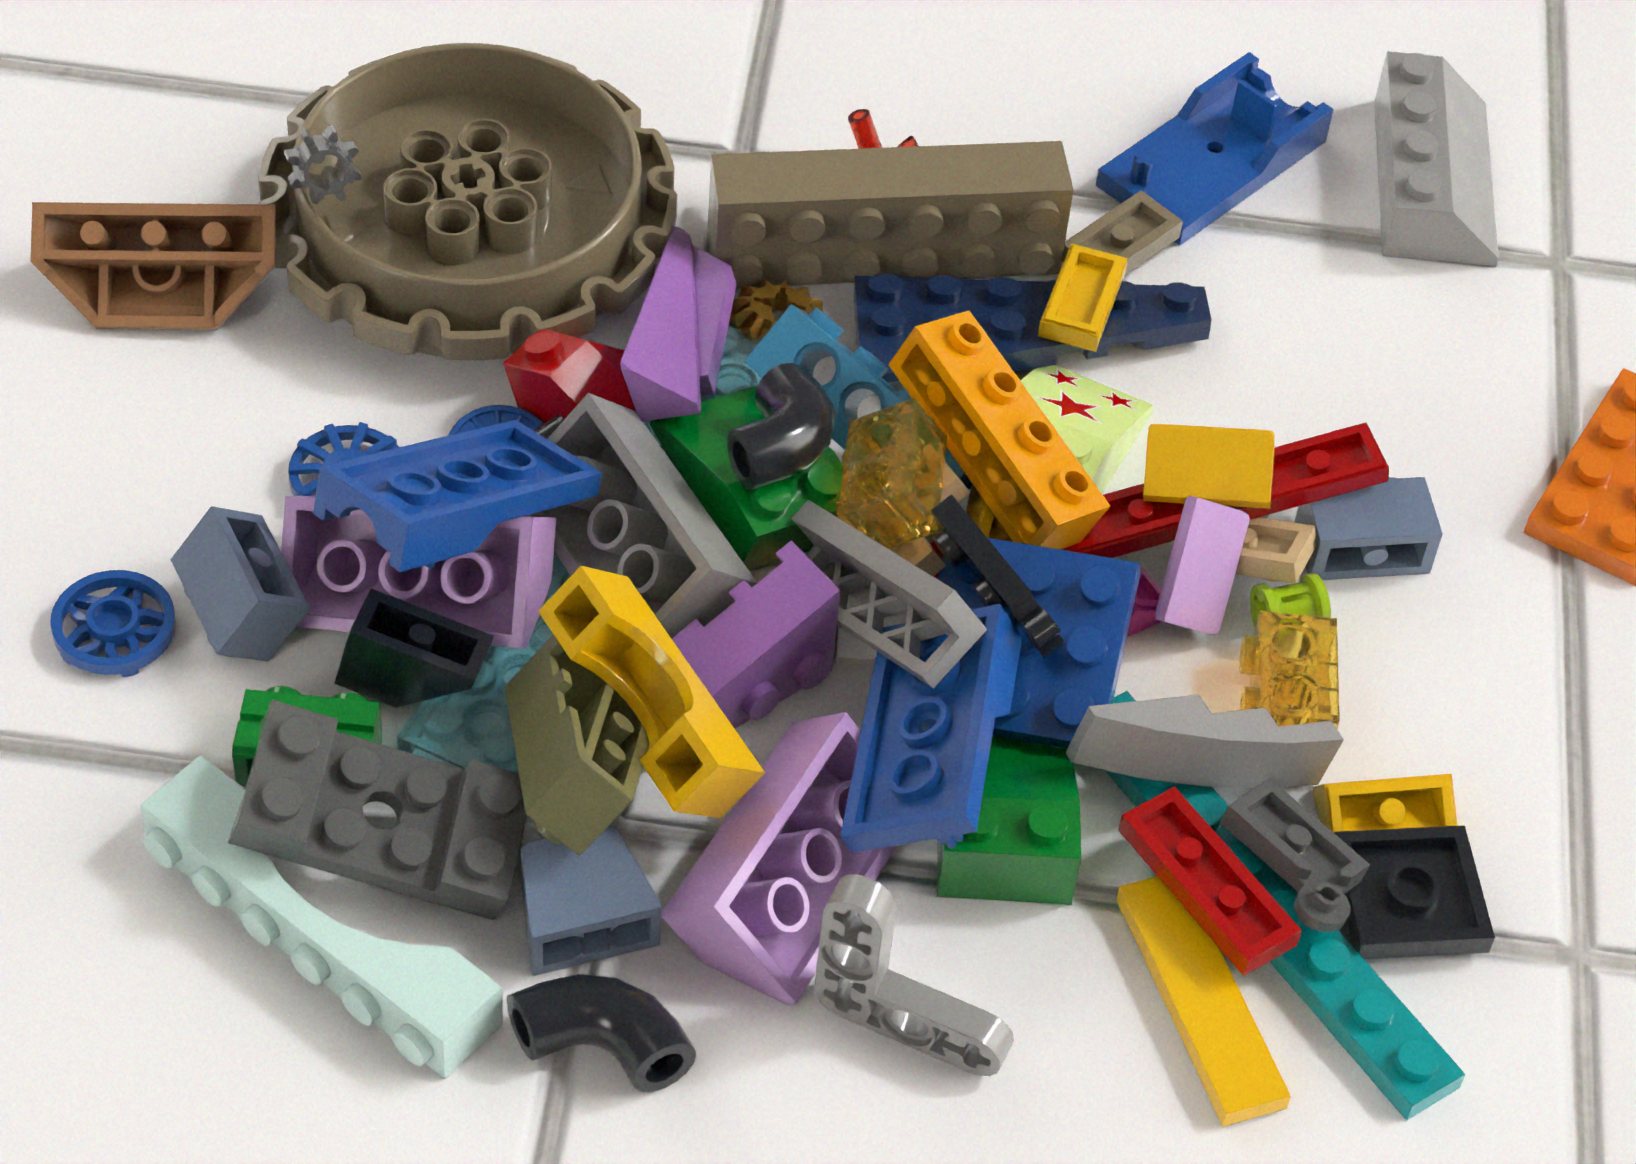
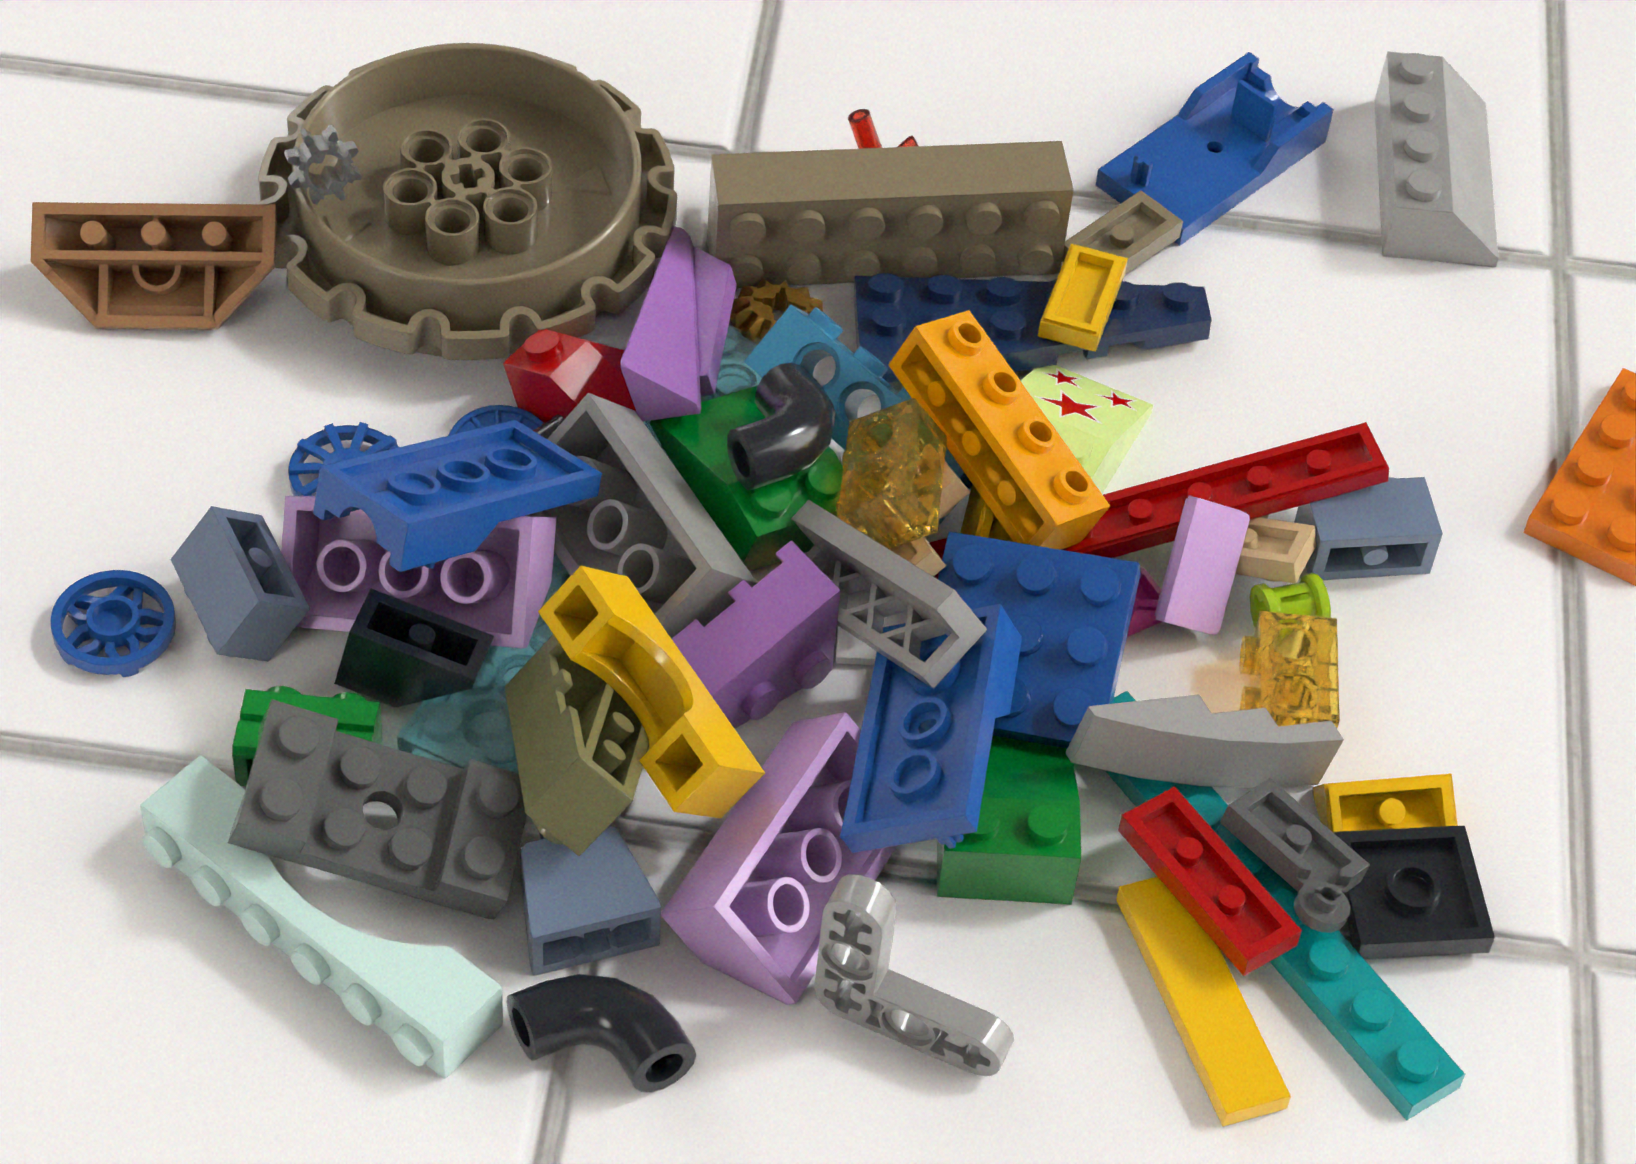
black plate [931,494,1065,658] -> none
yellow slope [1143,424,1275,509] -> none

